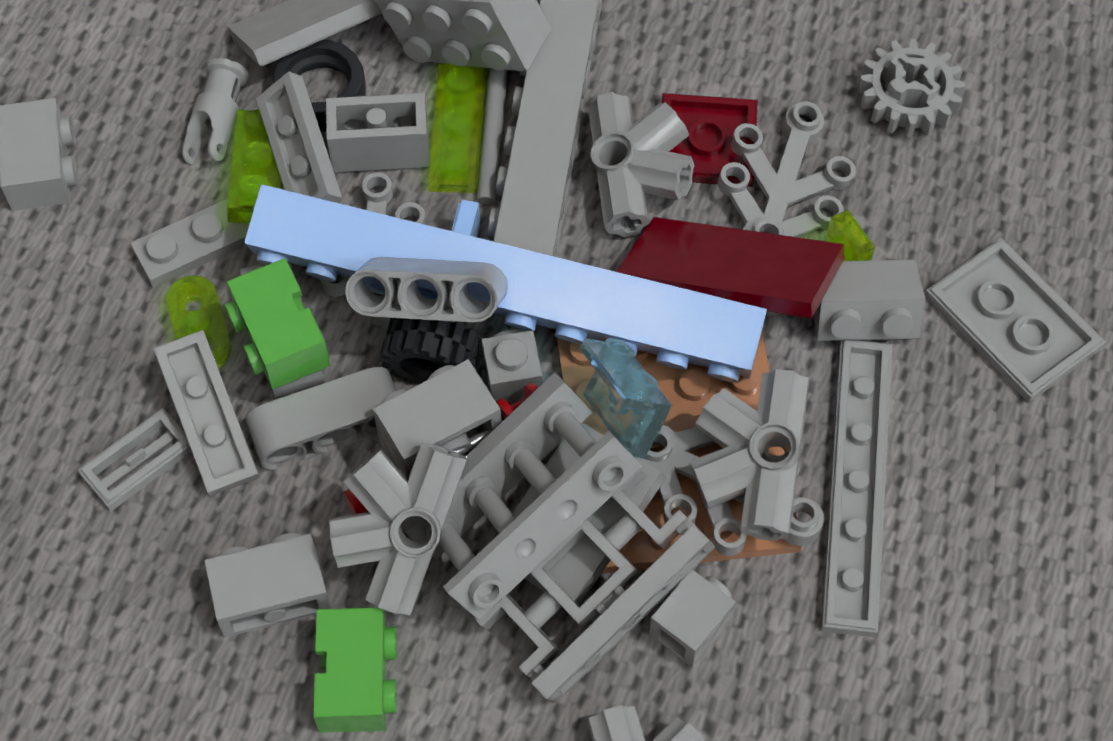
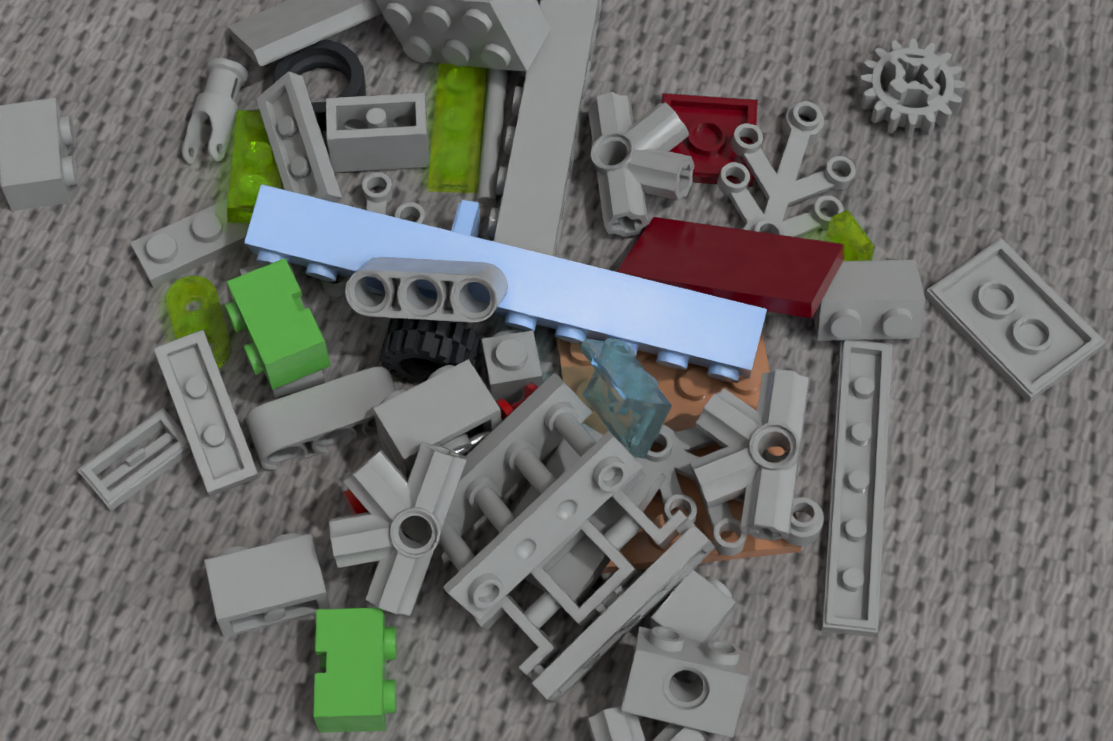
none -> light grey brick [621,626,750,738]

